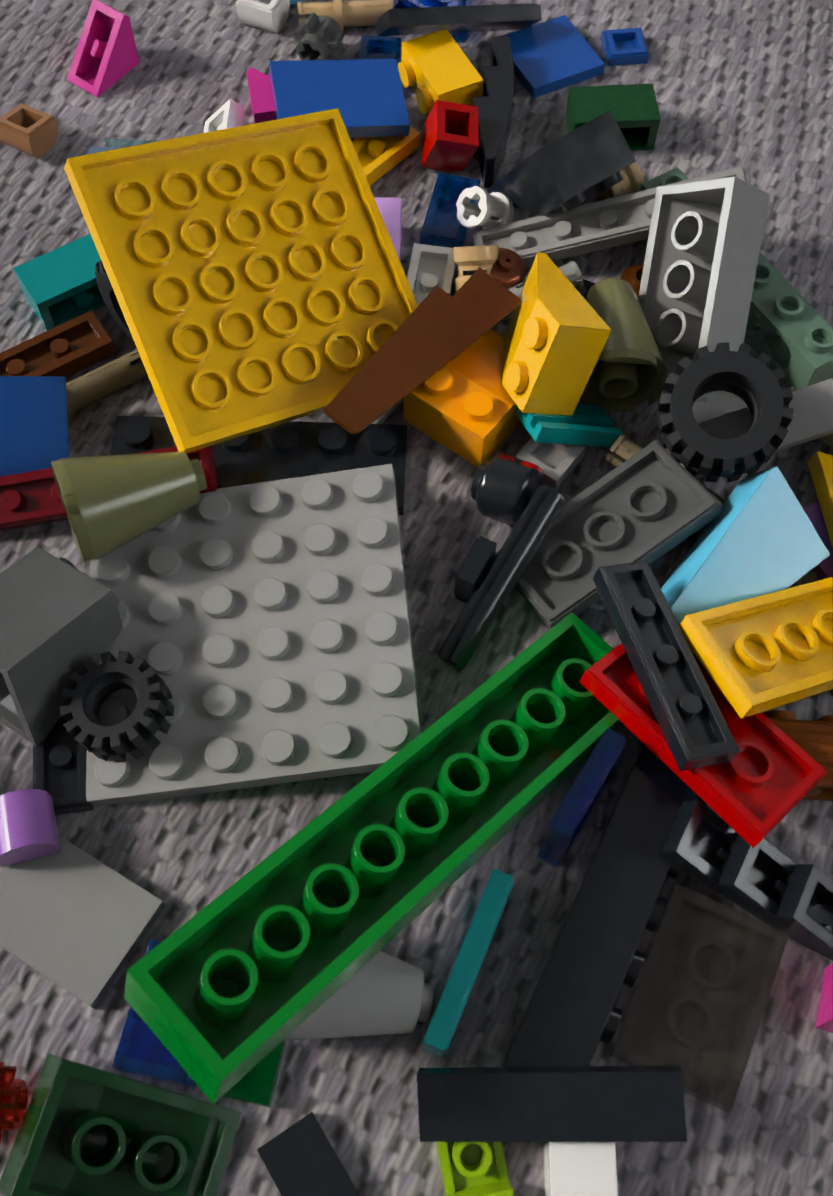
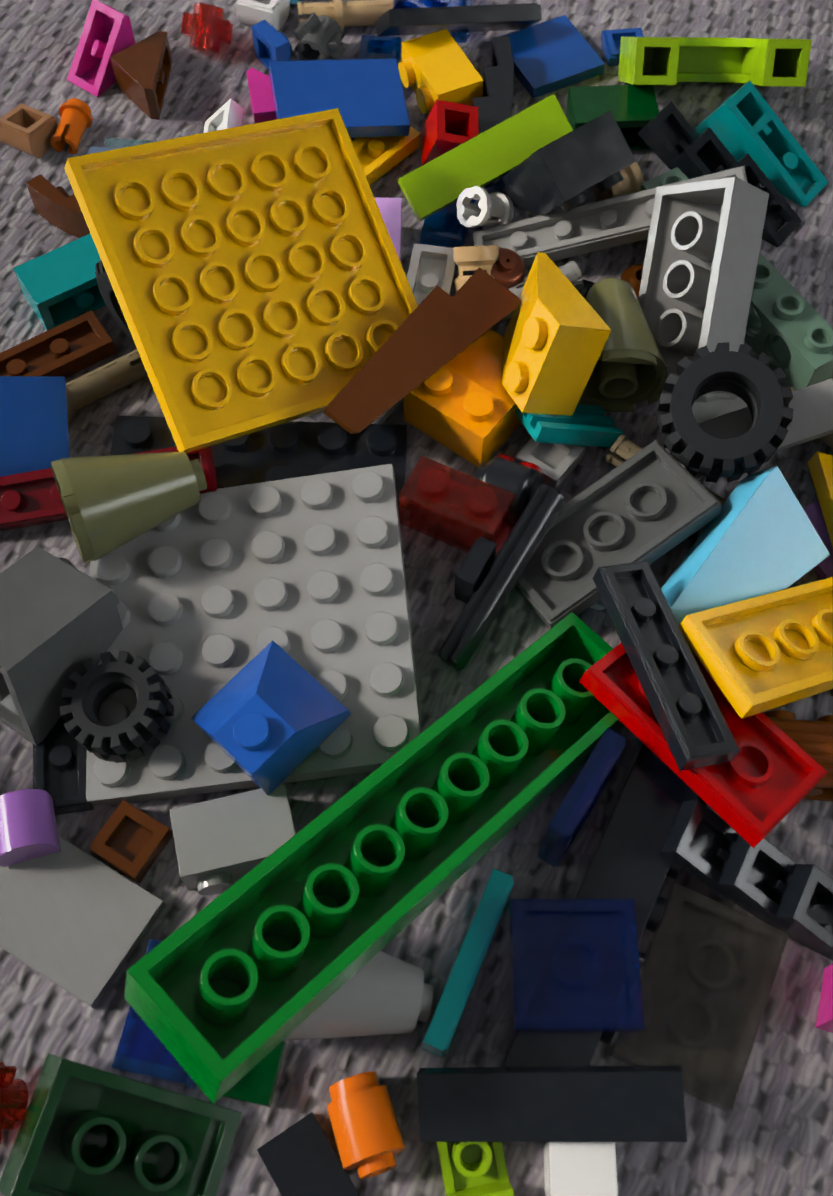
none -> reddish brown slope [26,174,90,238]
none -> orange pin [50,98,93,154]
none -> reddish brown plate [88,800,173,883]
none -> reddish brown slope [110,31,173,120]
none -> light grey brick [169,783,296,895]
none -> clear red gear [181,3,233,53]
none -> blue slope [191,640,351,796]
none -> blue plate [251,19,292,70]
none -> orange brick [327,1071,405,1180]
none -> lime tile [398,94,573,222]
none -> clear red brick [399,456,515,553]
none -> clear blue tile [509,899,644,1032]
none -> lime arch [618,36,812,87]
none -> black slope [638,101,802,248]
none -> teal slope [695,80,828,208]

